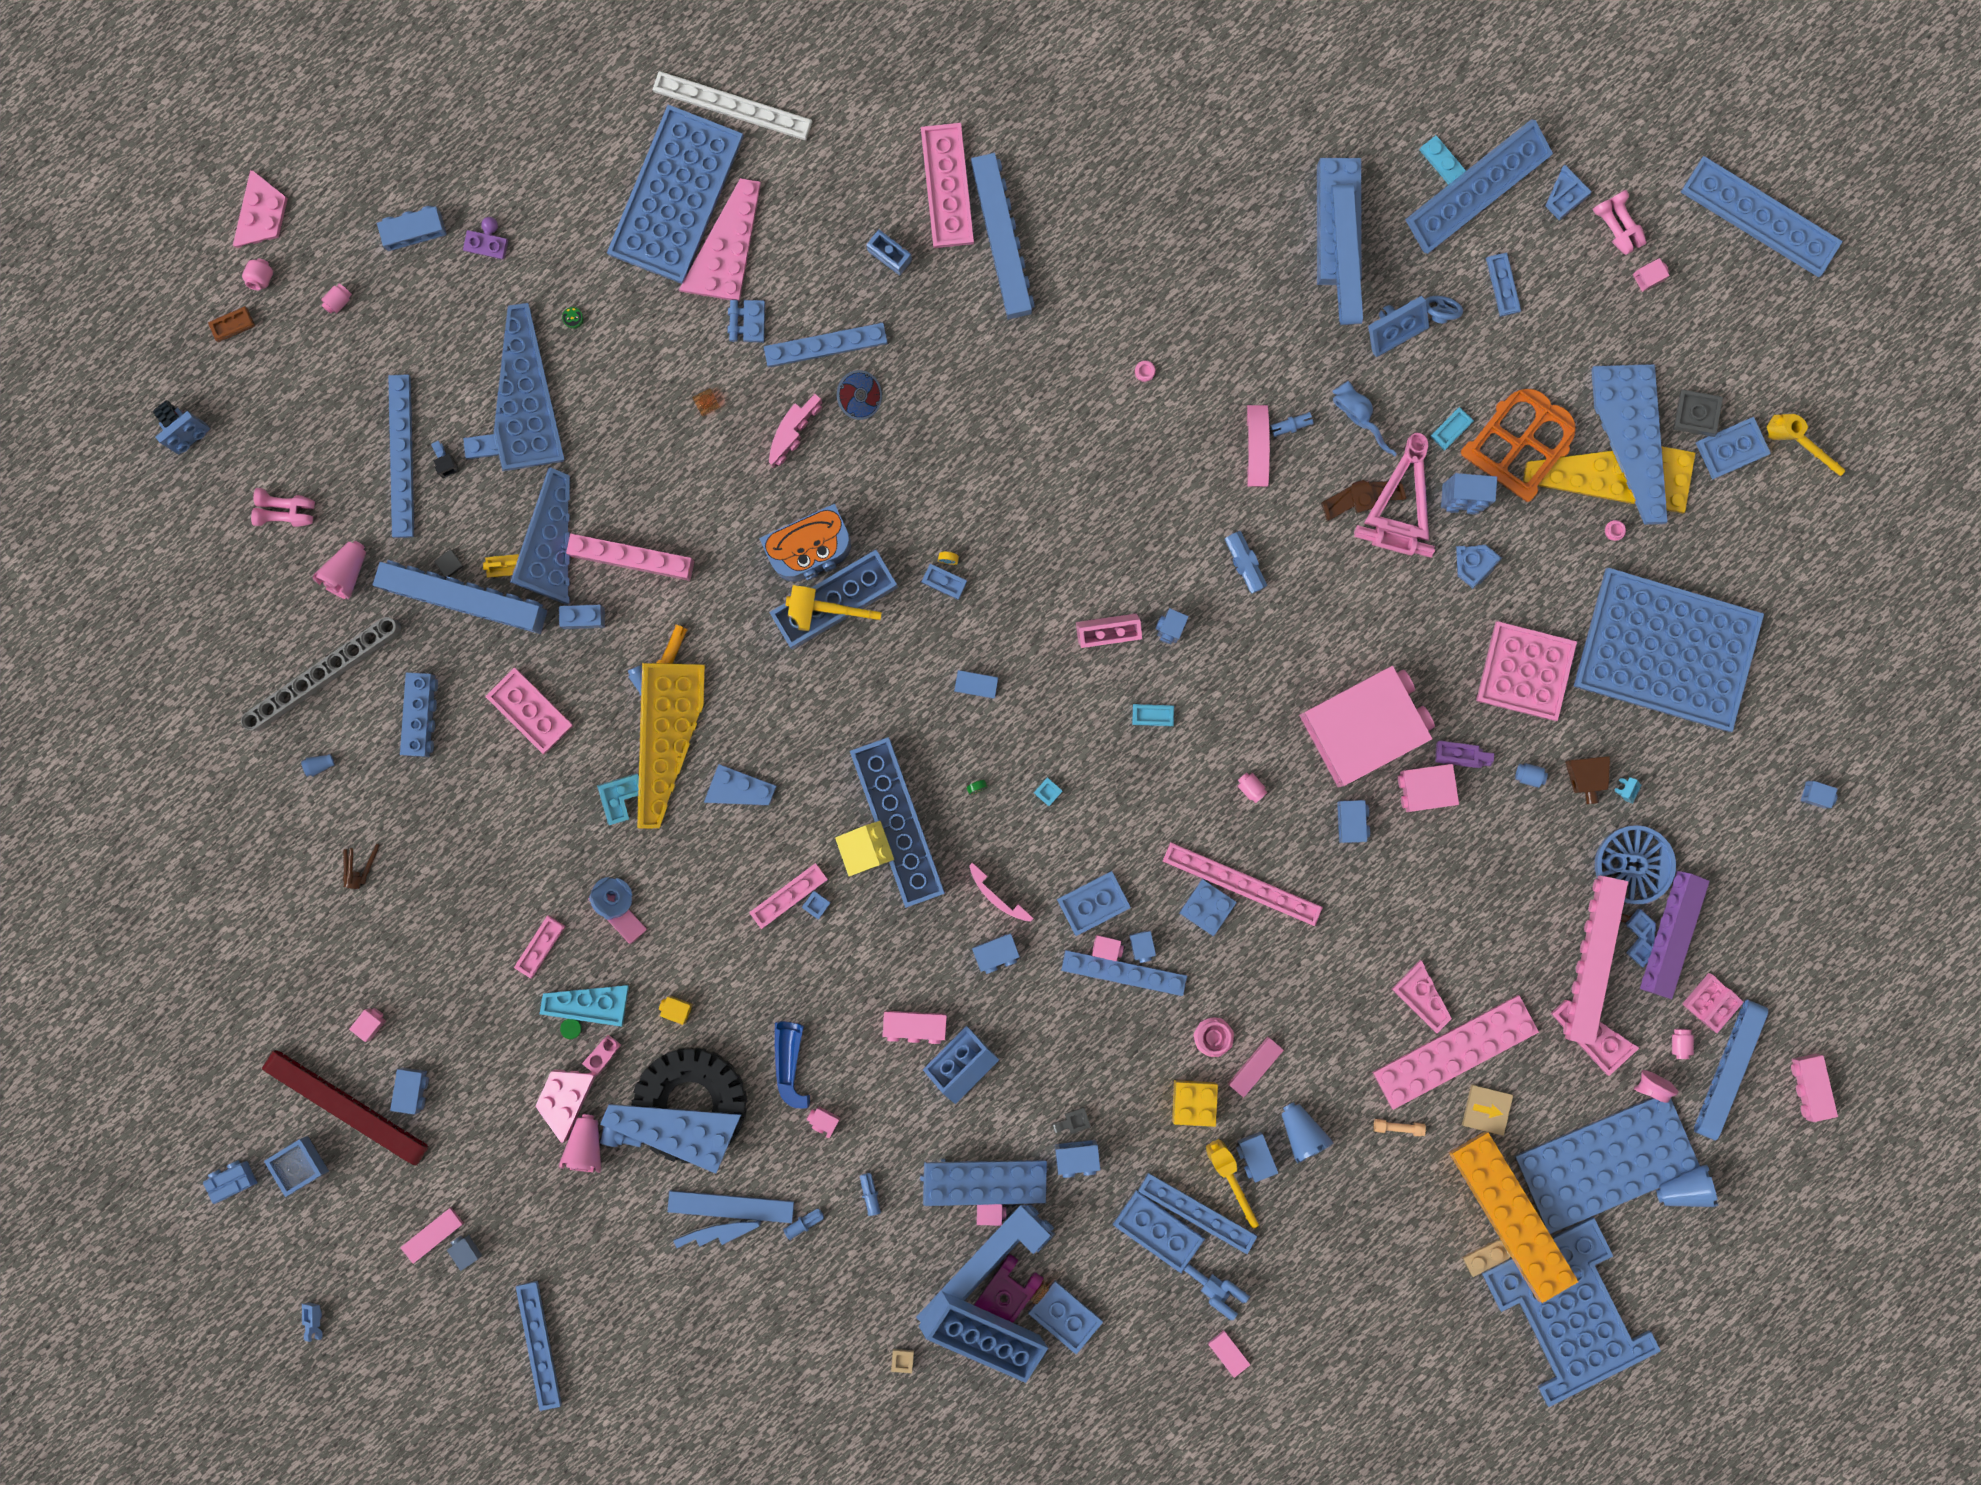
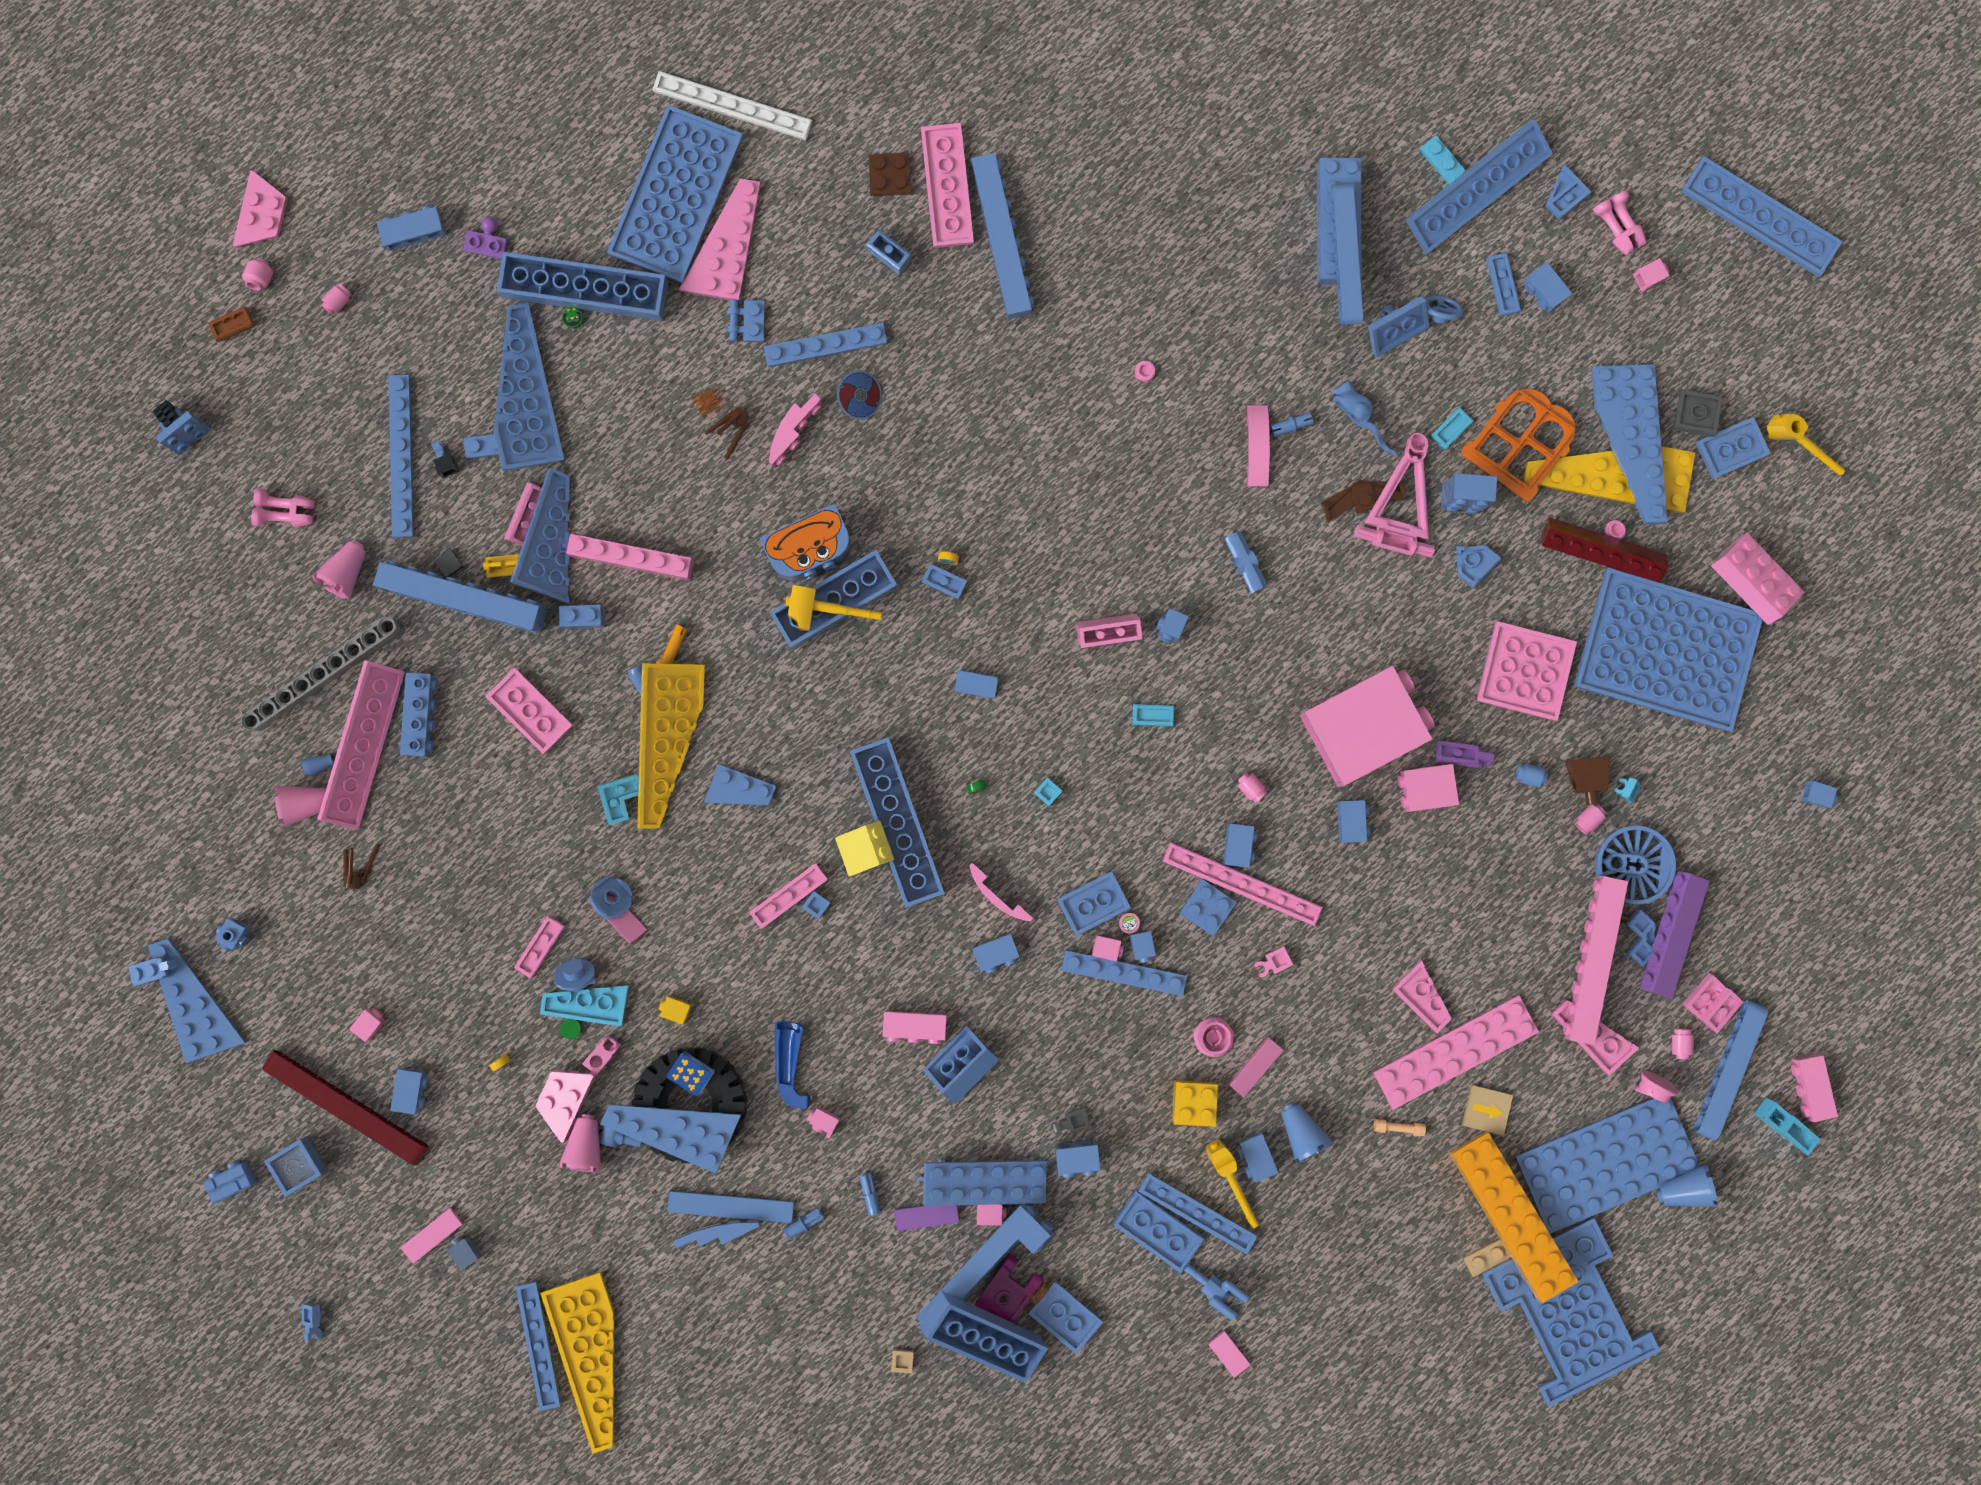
none -> medium blue hinge [128,956,178,987]
none -> medium blue wing [148,939,247,1063]
none -> medium blue brick [215,918,252,951]
none -> bright pink cone [274,786,326,827]
none -> bright pink plate [317,660,405,830]
none -> yellow tile [489,1053,510,1071]
none -> medium blue brick [497,252,669,321]
none -> bright pink slope [504,482,542,546]
none -> yellow wing [540,1271,614,1454]
none -> medium blue piece [553,959,596,992]
none -> blue piece [666,1051,715,1096]
none -> reddish brown plant [705,407,749,459]
none -> reddish brown plate [869,153,911,196]
none -> medium lavender tile [894,1205,959,1231]
none -> tile [1119,913,1140,934]
none -> medium blue brick [1223,823,1257,868]
none -> bright pink plate [1254,946,1293,977]
none -> medium blue brick [1523,262,1572,313]
none -> dark red brick [1541,517,1668,583]
none -> bright pink brick [1575,804,1606,835]
none -> bright pink brick [1711,532,1804,625]
none -> medium azure slope [1754,1097,1821,1156]

